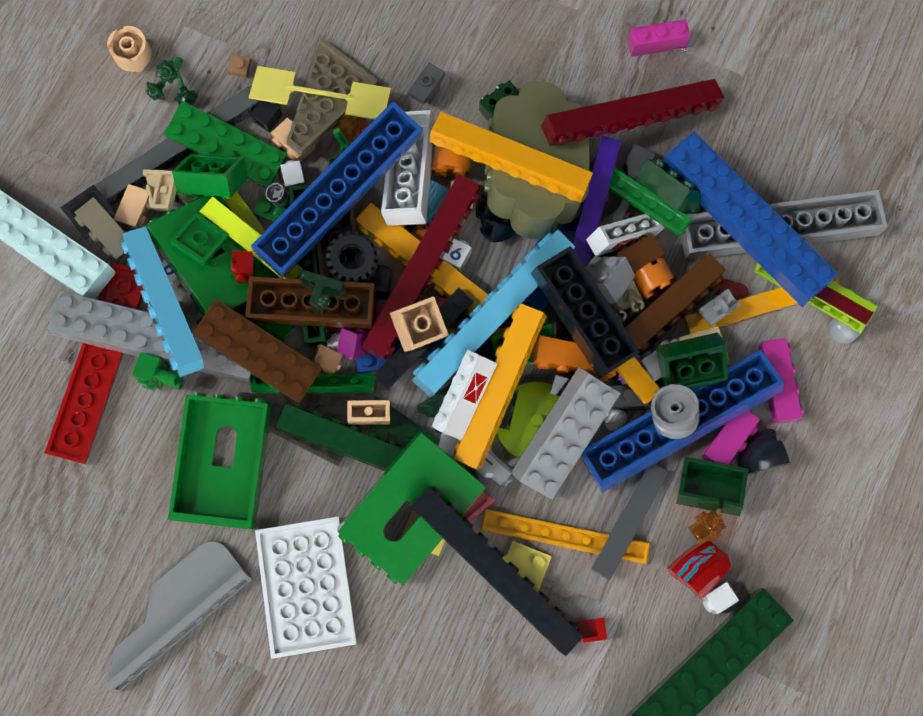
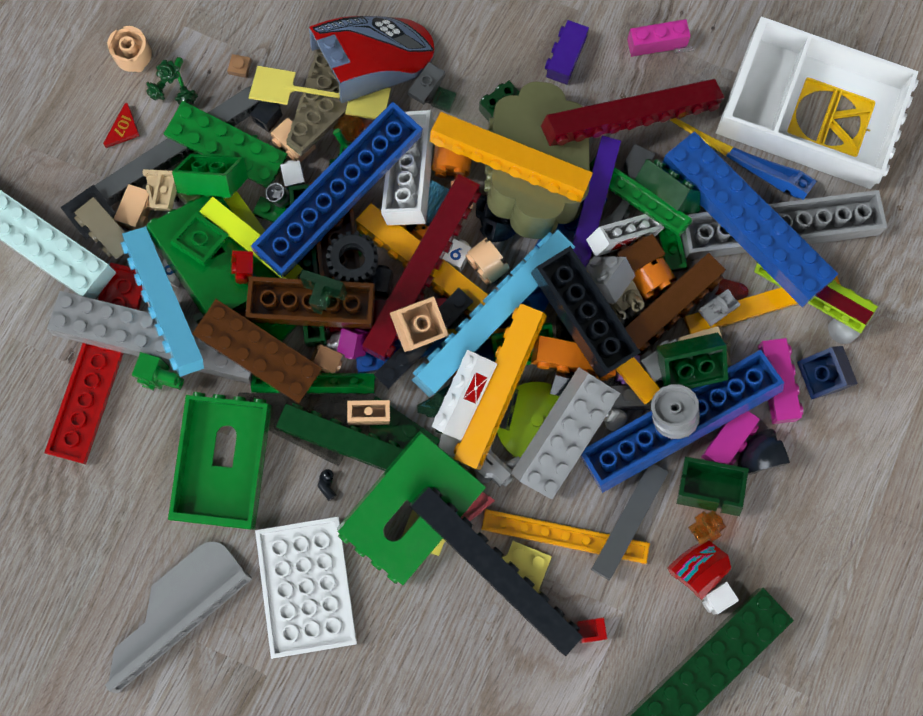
none -> red tile [103,103,140,148]
none -> windscreen [309,16,434,103]
none -> black arm [318,469,337,501]
none -> clear green plate [431,87,457,113]
none -> light nougat brick [465,238,510,285]
none -> dark purple brick [545,20,589,85]
none -> green plate [658,227,687,272]
none -> blue plate [670,118,817,200]
none -> white panel [716,16,919,189]
none -> dark blue slope [797,346,858,400]

